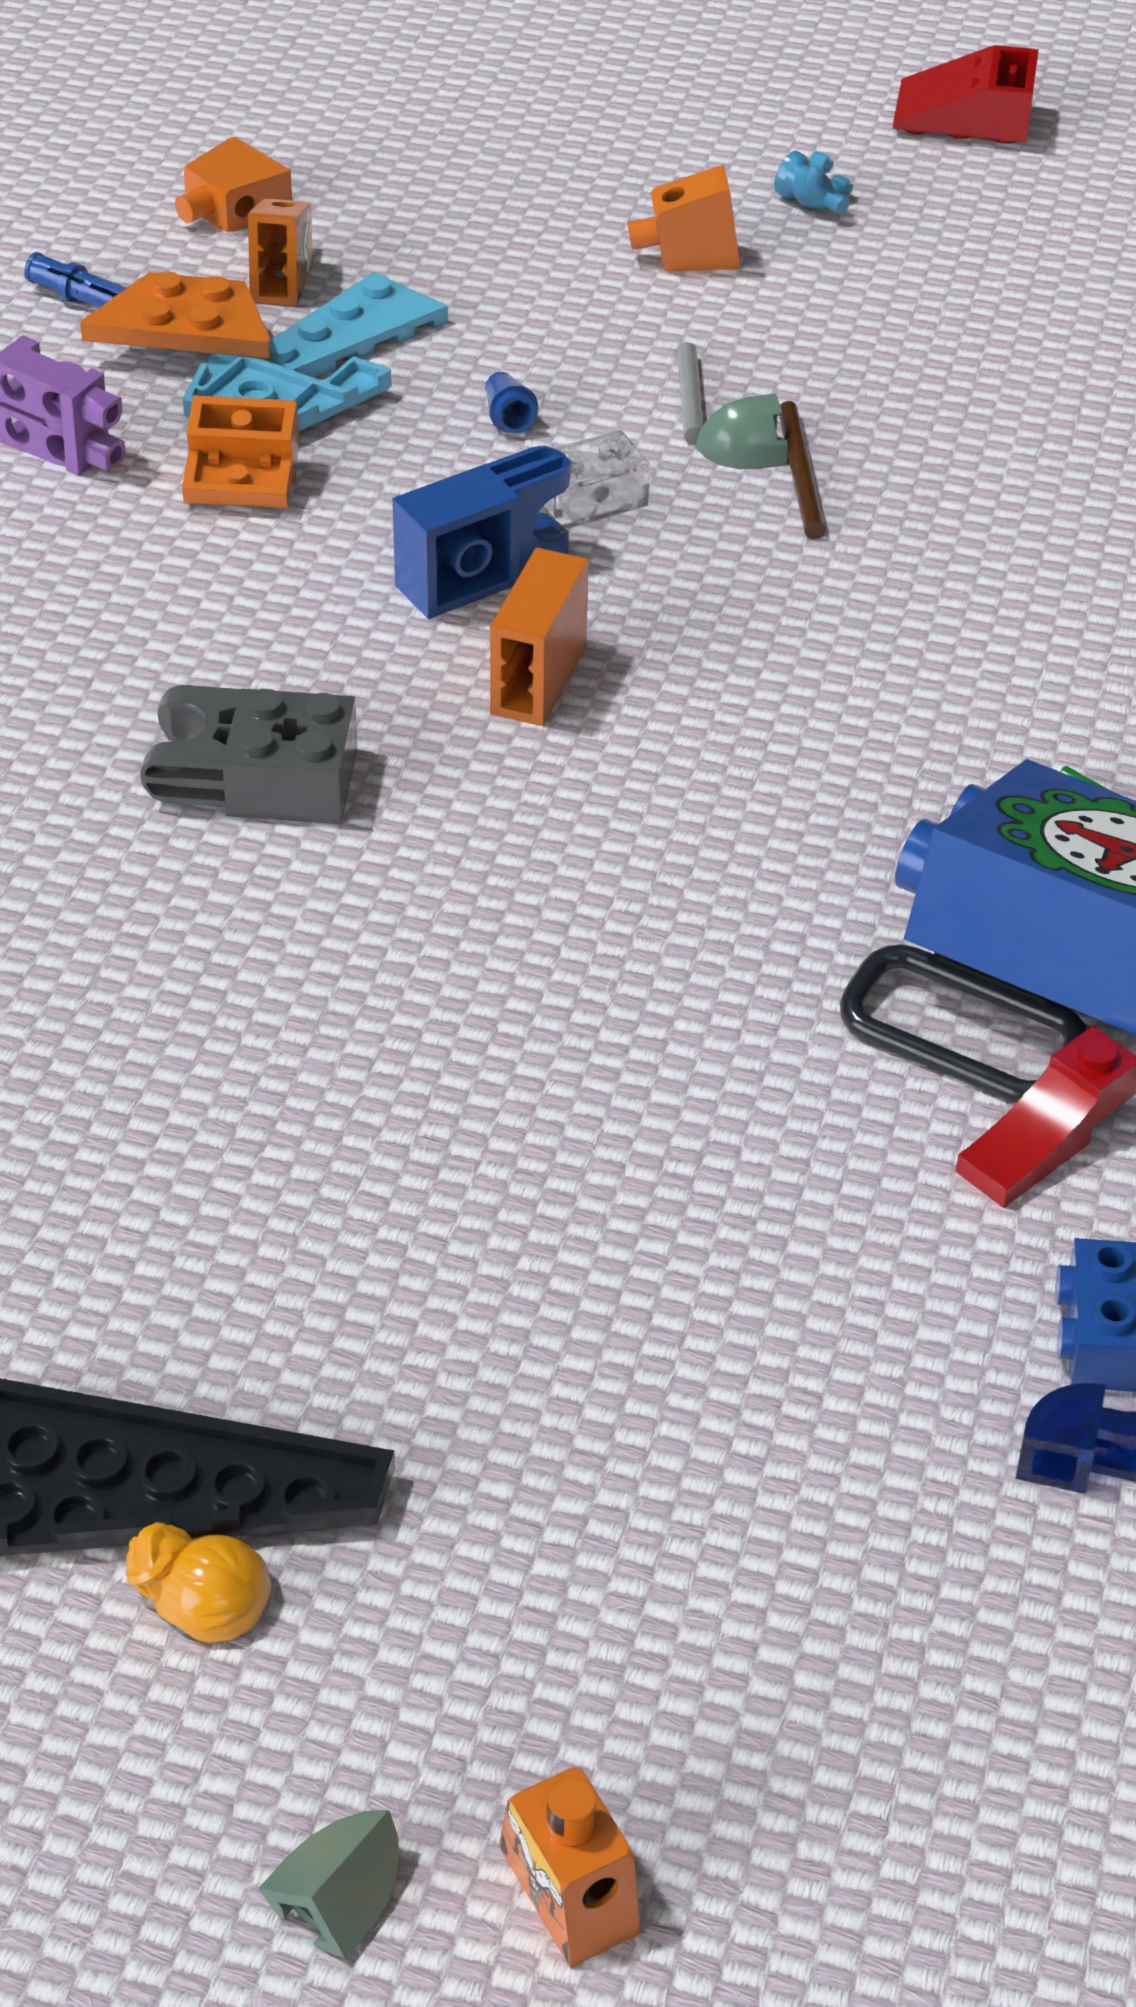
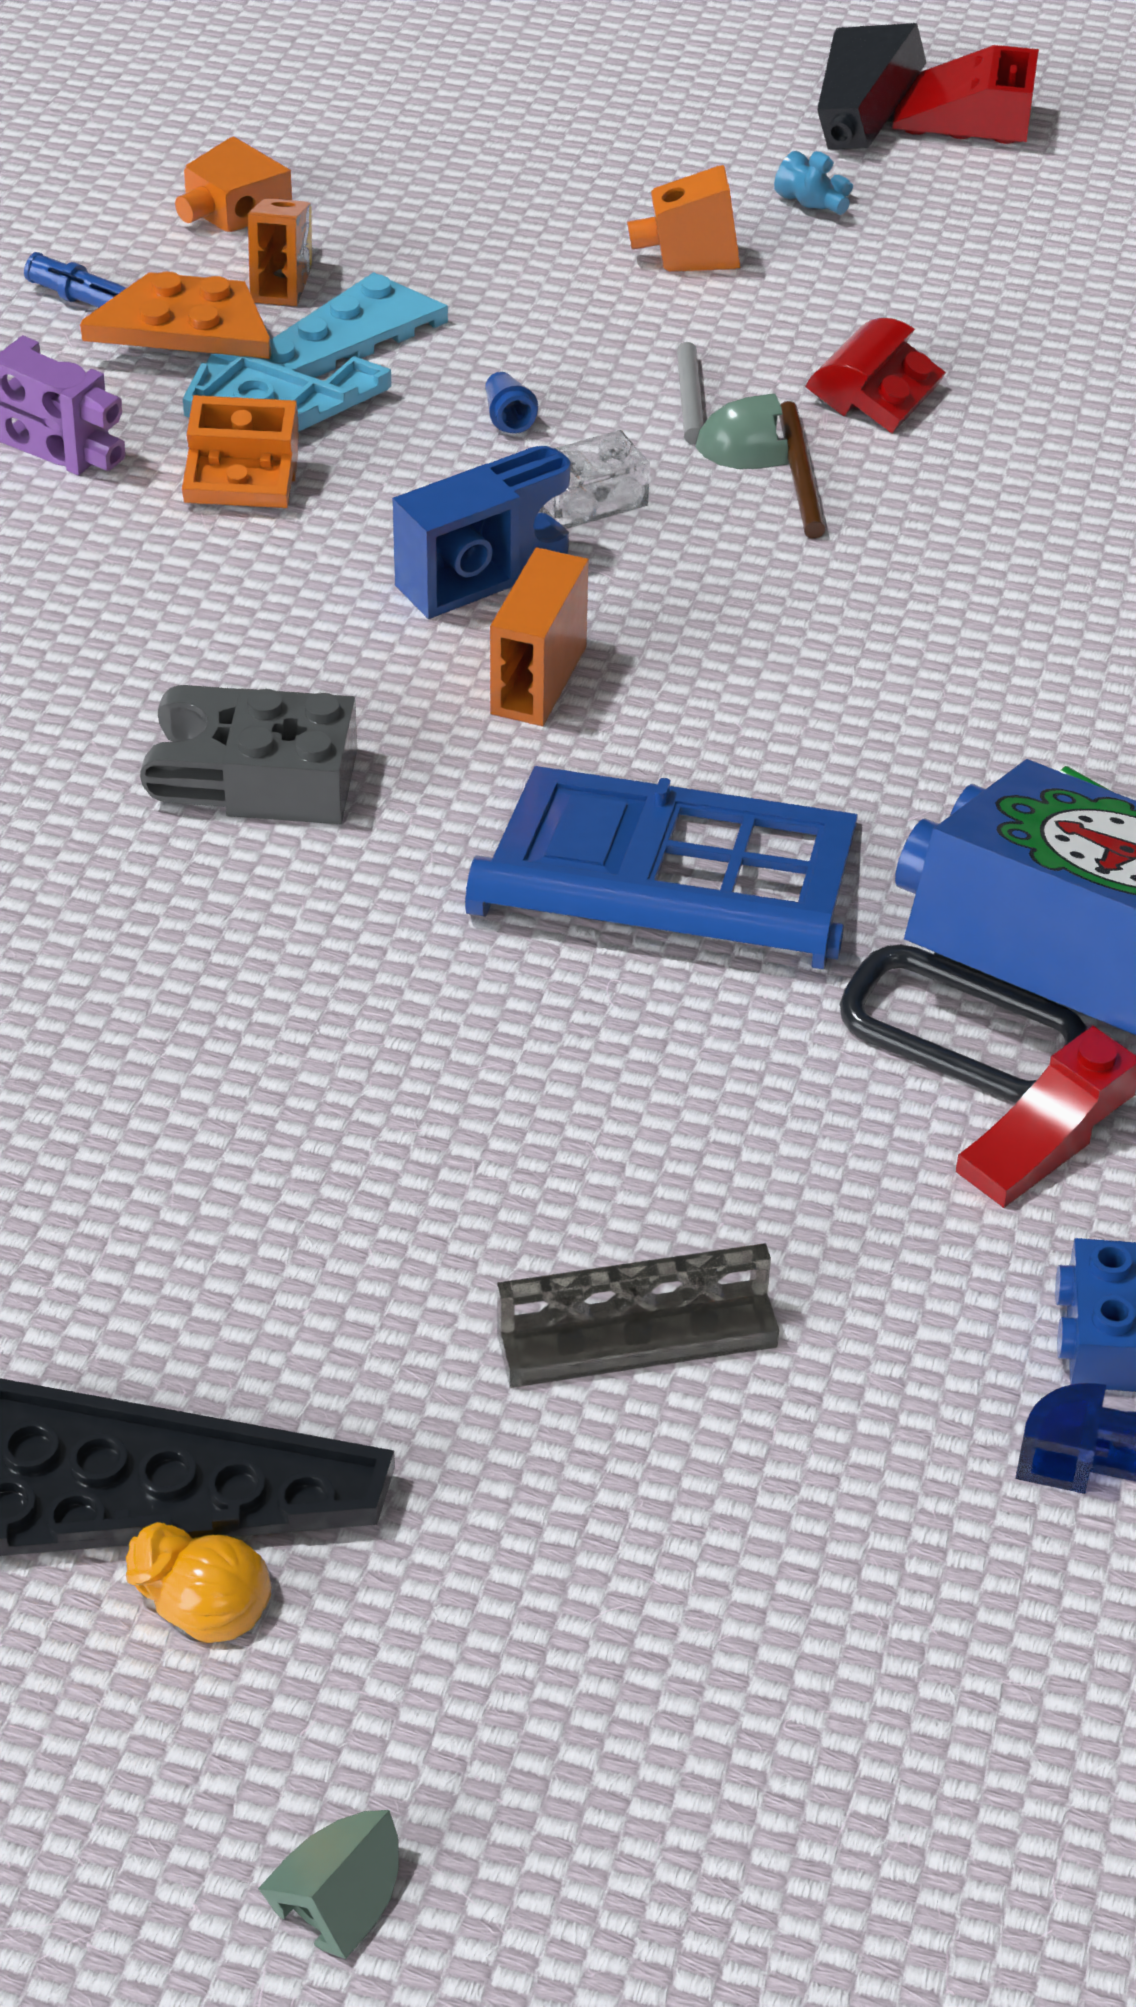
orange torso [499,1767,640,1968] -> none
none -> blue door [465,766,858,970]
none -> clear smoke fence [497,1243,779,1388]
none -> red brick [805,318,946,433]
none -> black slope [817,23,927,150]

